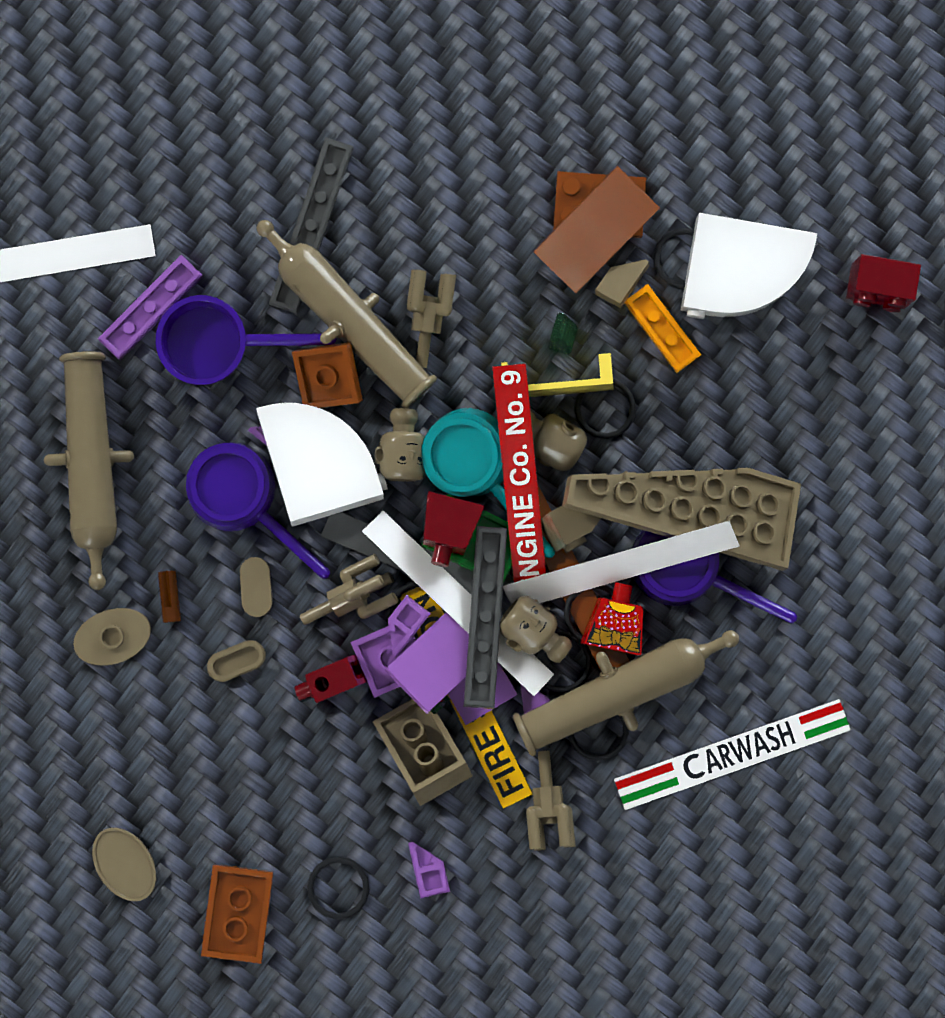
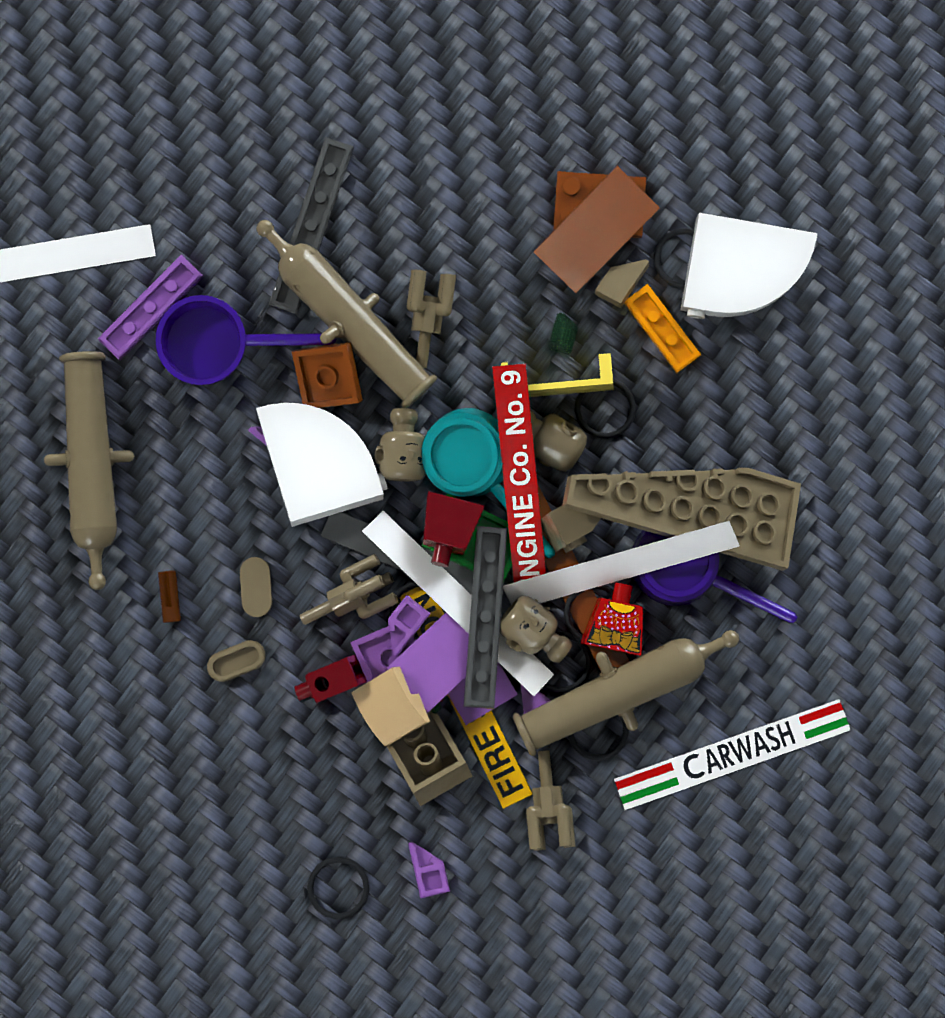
dark tan piece [73,608,151,666] -> none
dark tan piece [92,827,157,901] -> none
dark purple piece [186,442,330,579] -> none
dark orange plate [201,864,274,964] -> none
dark red brick [846,254,921,312] -> none
none -> tan slope [351,667,430,746]

